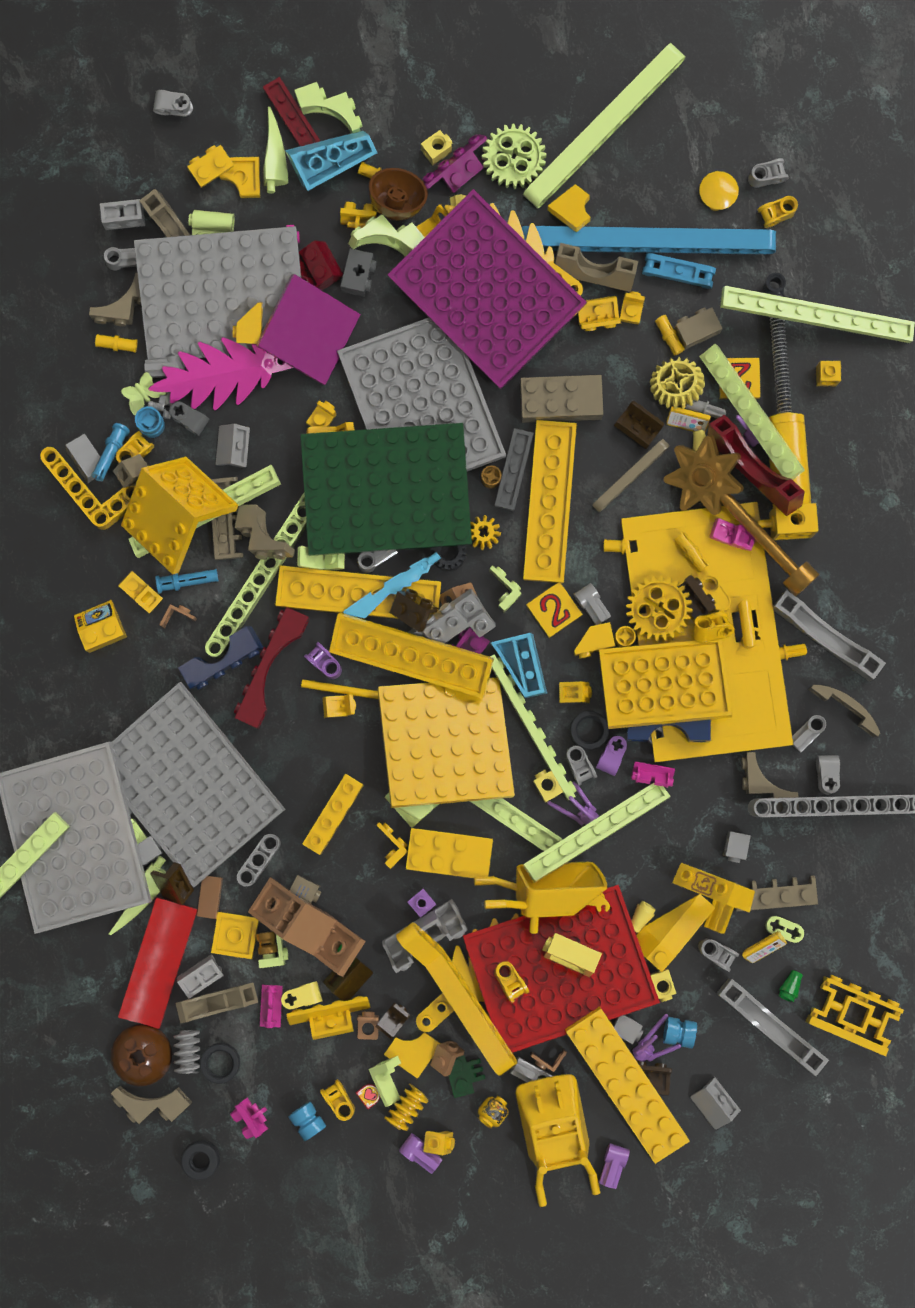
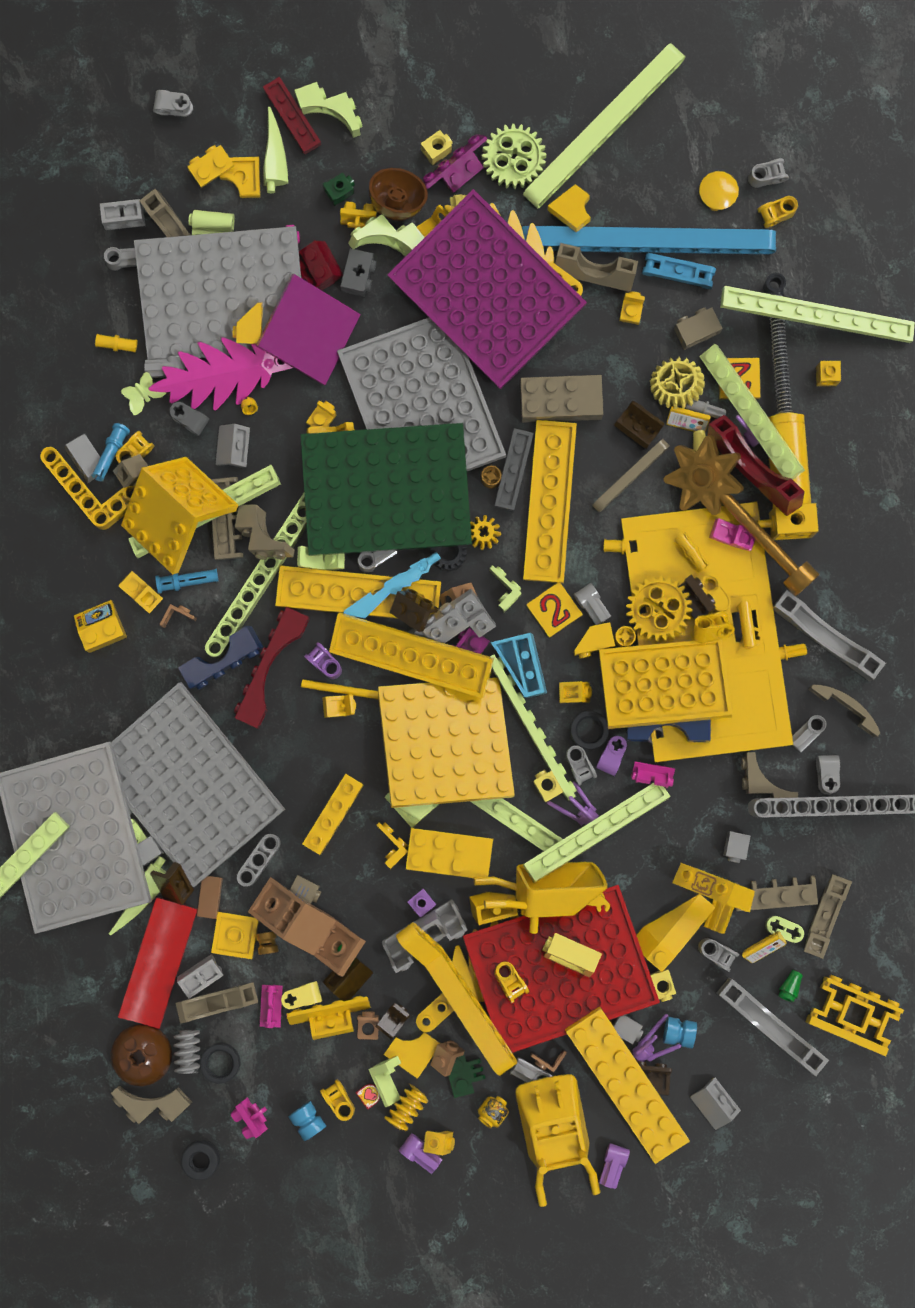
dark tan arch [89,273,141,327] -> none
dark azure wheel [135,406,165,438] -> none
light grey hose [148,392,173,419] -> none
yellowish green bracket [258,934,289,968] -> none
medium azure wedge [285,131,377,191] -> none
yellow pin [358,162,382,179] -> none
yellow bracket [578,296,621,331] -> none
light yellow cone [631,901,656,933] -> none
yellow pin [654,315,685,356] -> none
none -> yellow hinge [241,397,258,415]
none -> dark green brick [323,173,355,206]
none -> yellow slope [469,892,518,925]
none -> dark tan slope [803,874,852,959]

